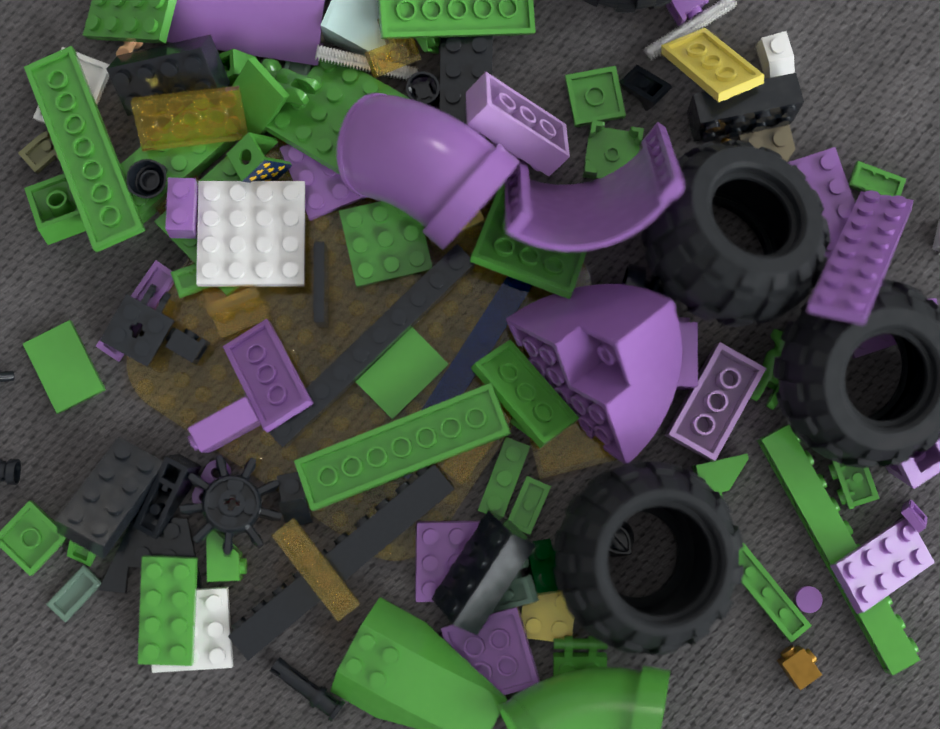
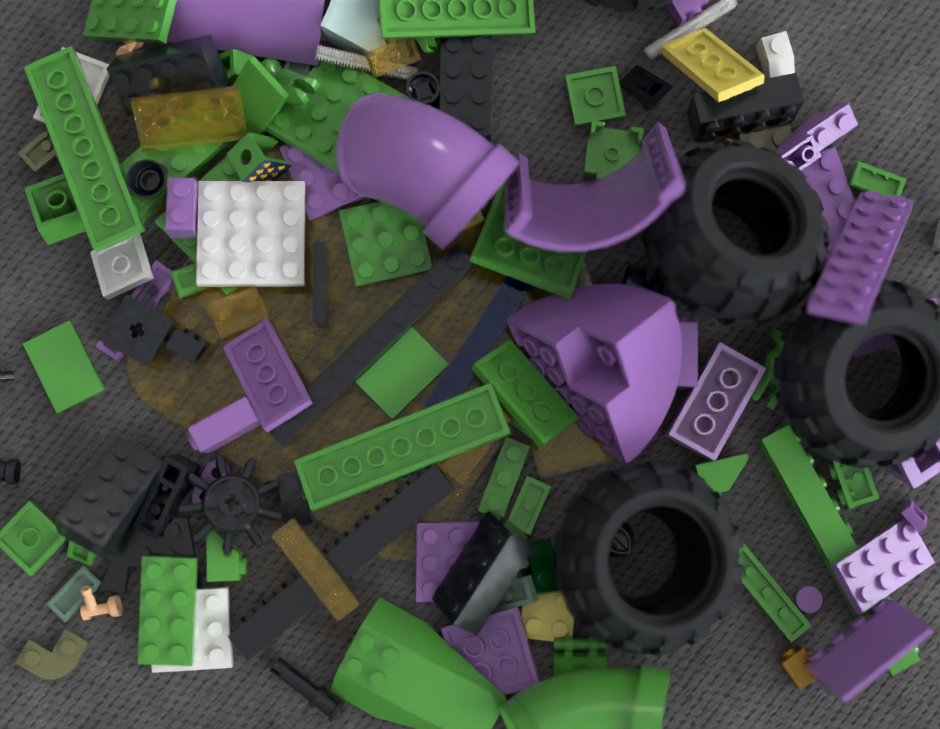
lavender brick [466,72,570,176] -> none
none -> olive plate [15,628,90,680]
none -> light nougat piece [80,586,123,621]
none -> white plate [90,234,154,300]
none -> medium lavender slope [775,101,858,170]
none -> medium lavender slope [804,599,933,702]

